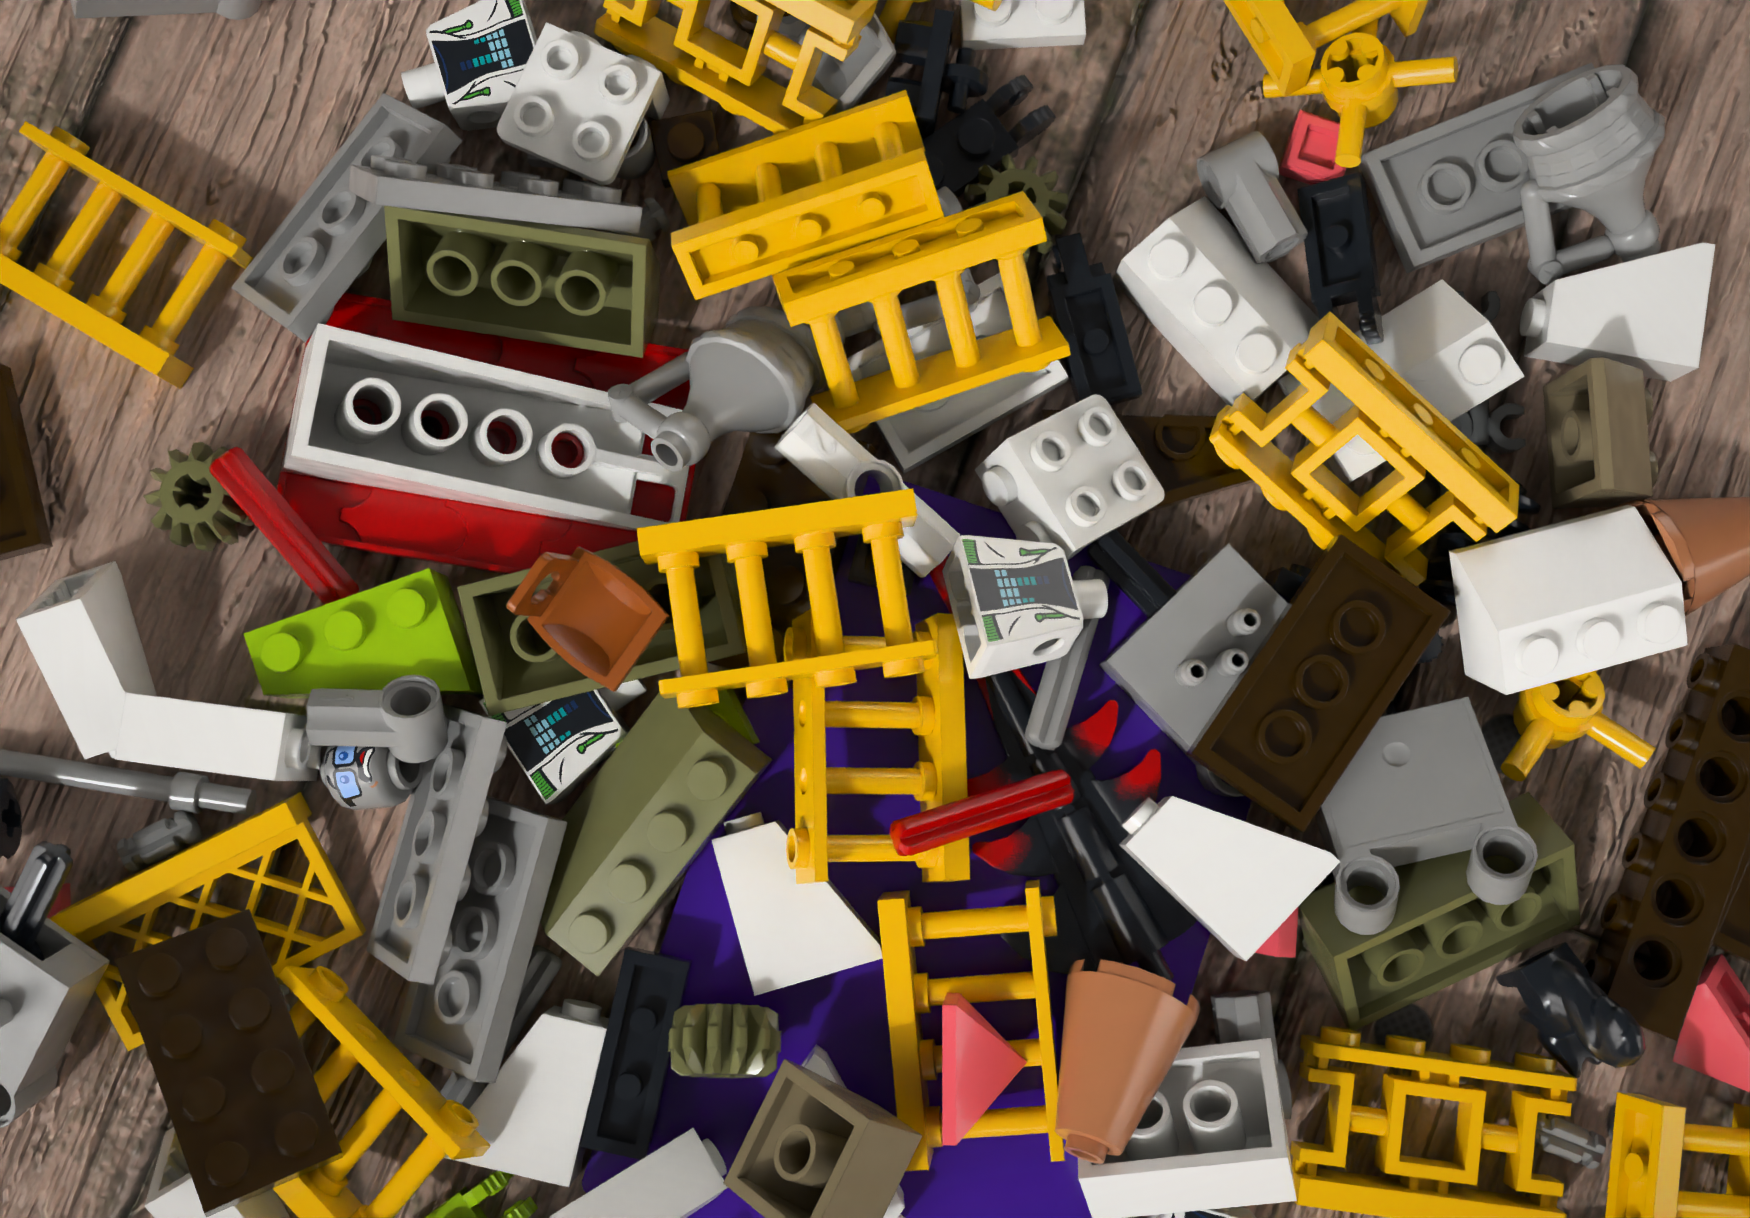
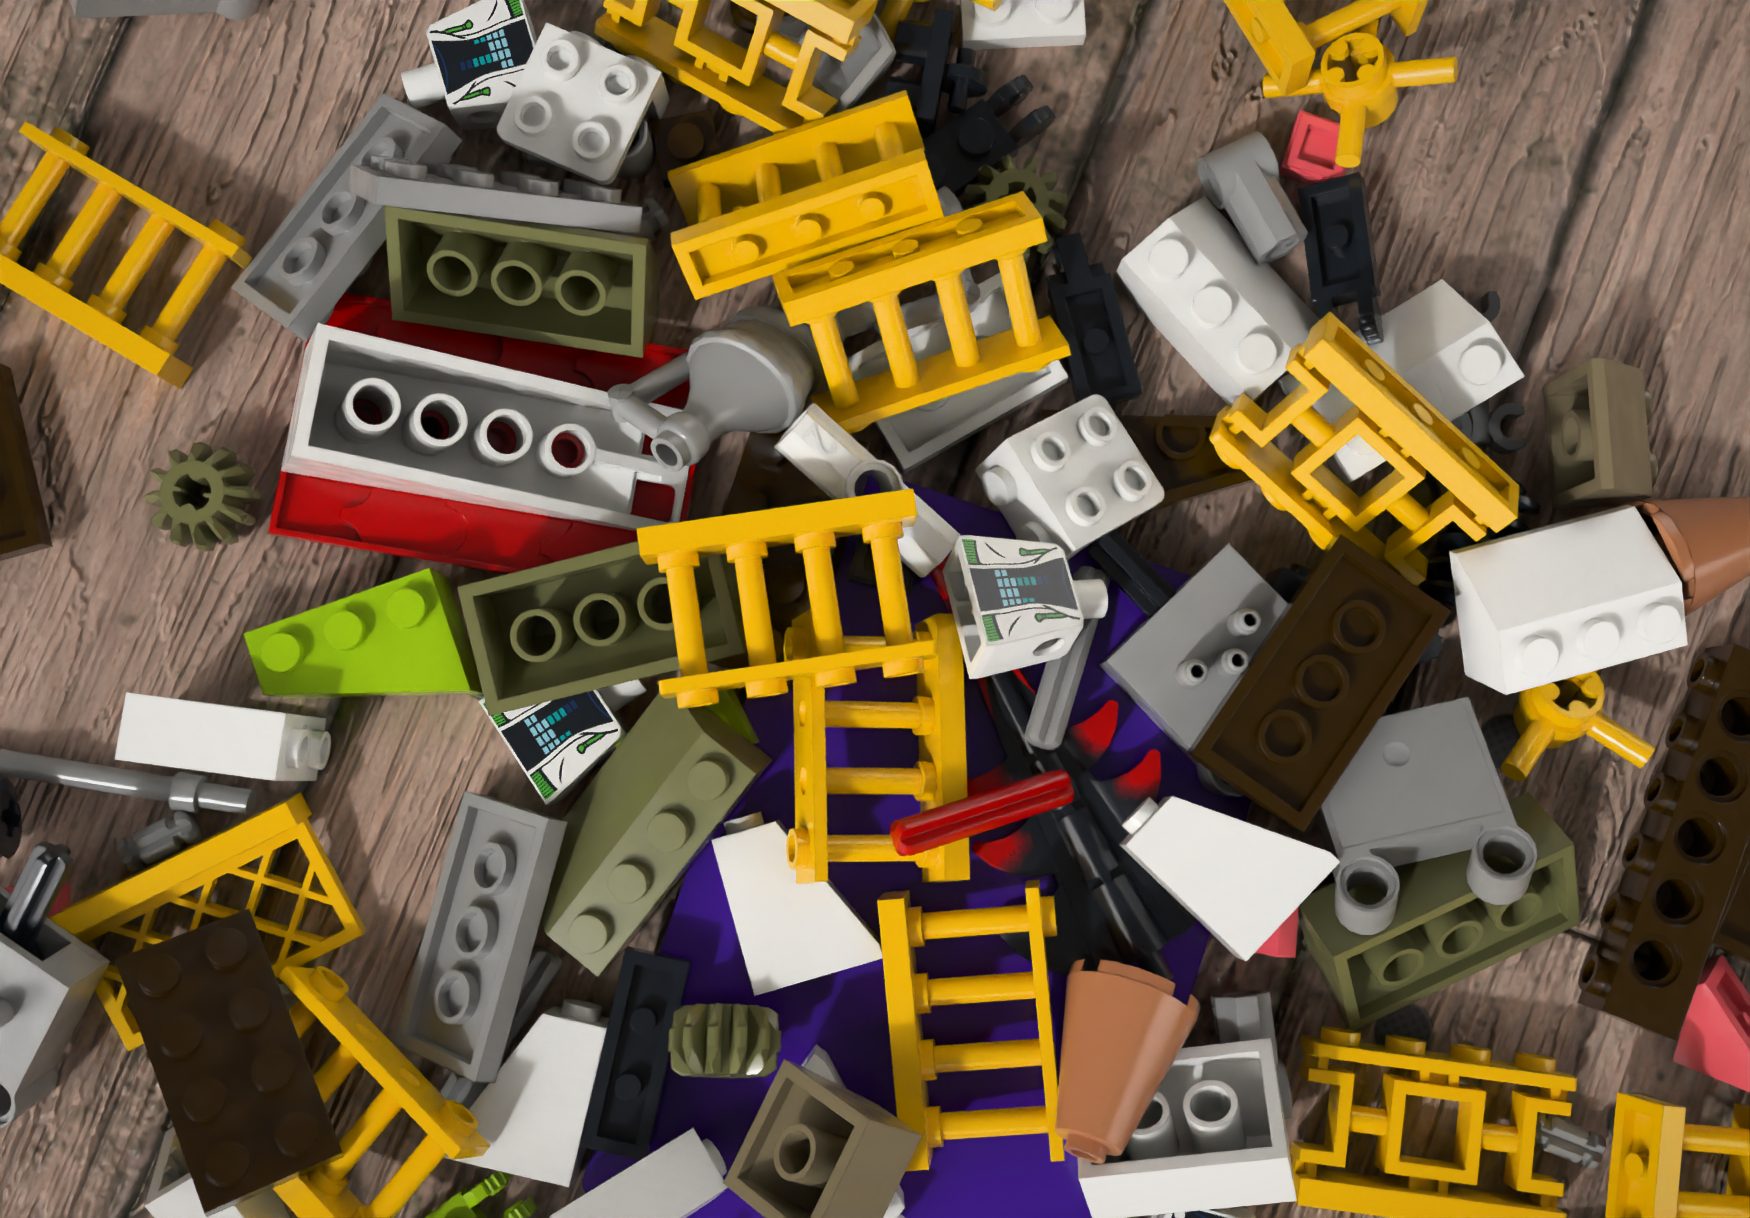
white slope [16,561,157,759] -> none
red axle [209,446,359,605] -> none
light grey piece [306,675,448,763] -> none
light grey head [320,746,423,810] -> none
light grey plate [366,703,507,985] -> none
dark orange piece [506,547,669,691] -> none
coral slope [942,993,1027,1146] -> none
light grey plate [1359,63,1595,273] -> none
black animal [1496,942,1646,1078] -> none
light grey piece [1513,64,1665,285] -> none
white slope [1520,243,1715,382] -> none

